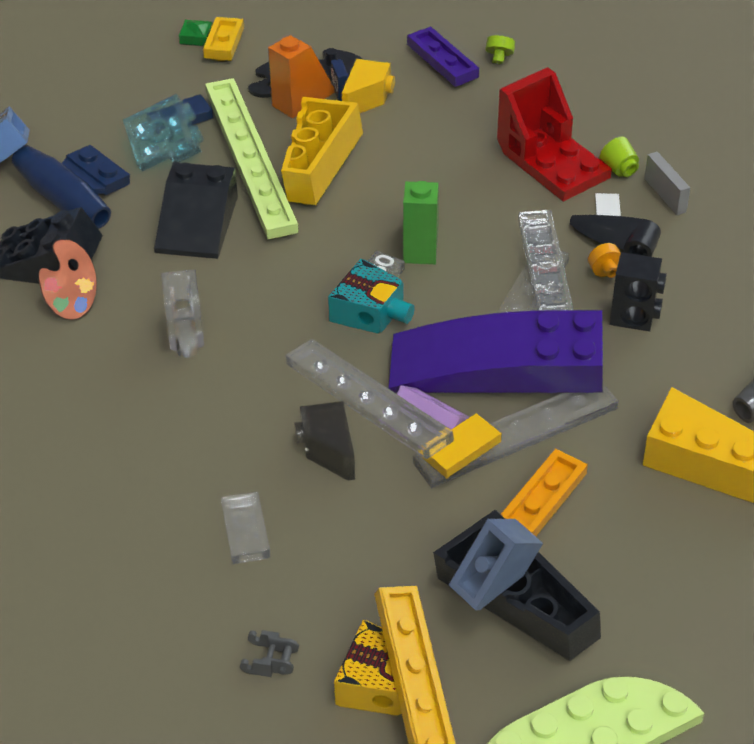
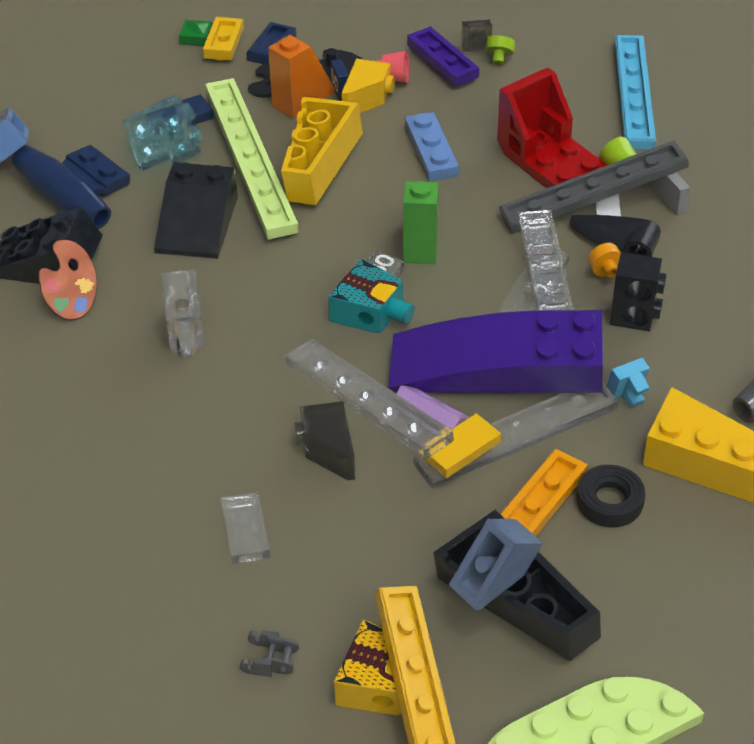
none -> dark blue tile [246,22,296,64]
none -> coral hat [377,50,410,83]
none -> medium blue plate [405,112,459,181]
none -> clear smoke plate [461,19,492,52]
none -> dark grey tile [499,140,689,234]
none -> black tyre [576,464,645,527]
none -> medium azure tile [605,357,650,408]
none -> medium azure tile [614,35,656,149]

